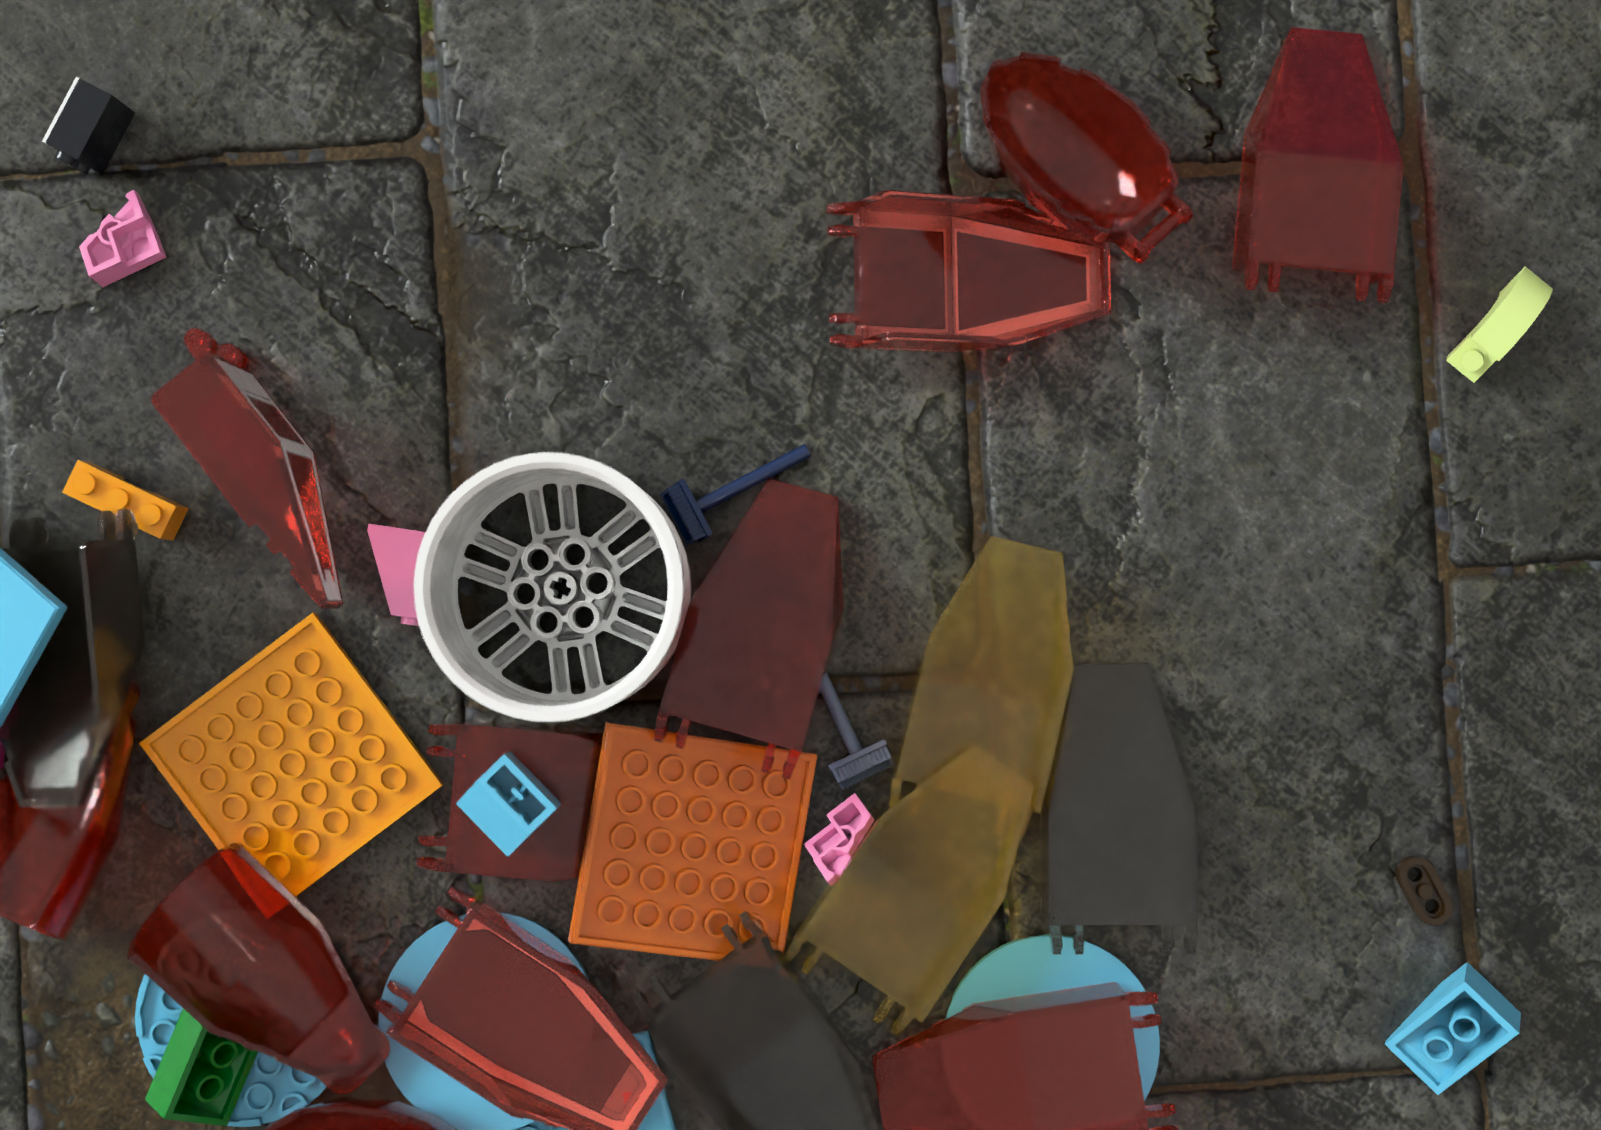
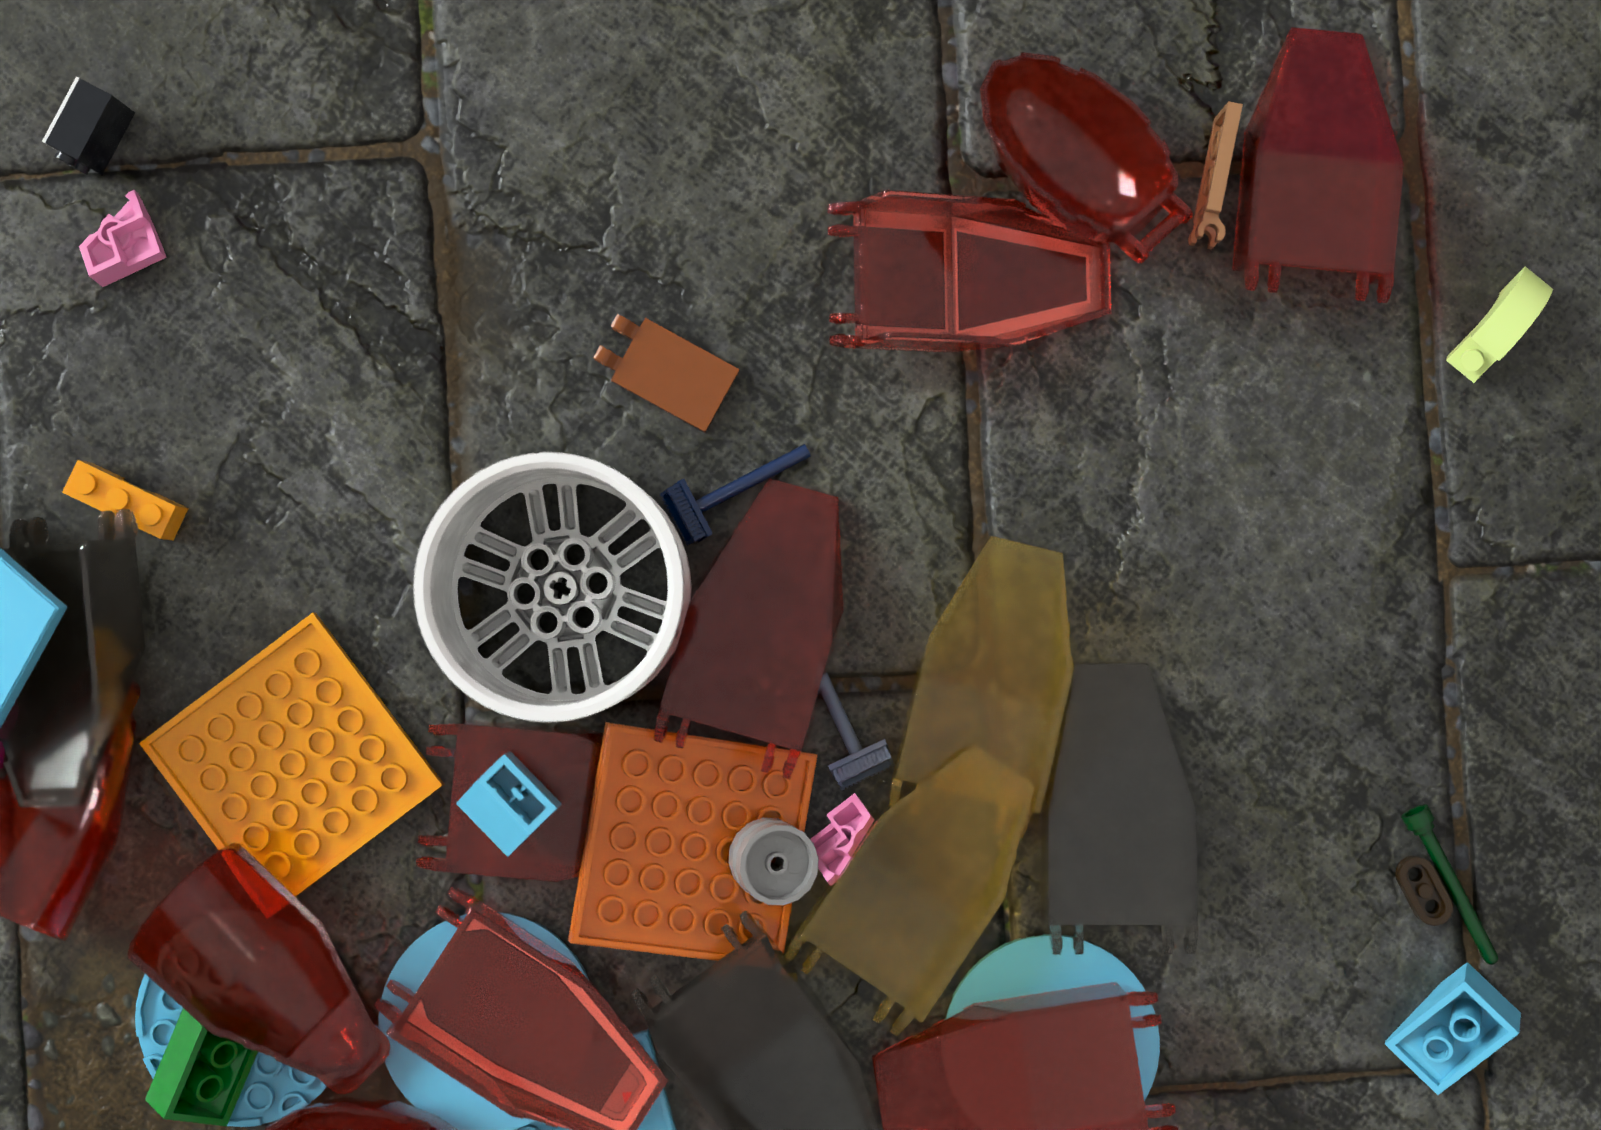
clear red windscreen [151,328,343,609] -> none
bright pink slope [367,523,426,626] -> none
none -> dark orange tile [593,314,740,433]
none -> light grey wheel [728,818,819,905]
none -> medium nougat tile [1188,101,1243,250]
none -> dark green piece [1401,804,1498,965]

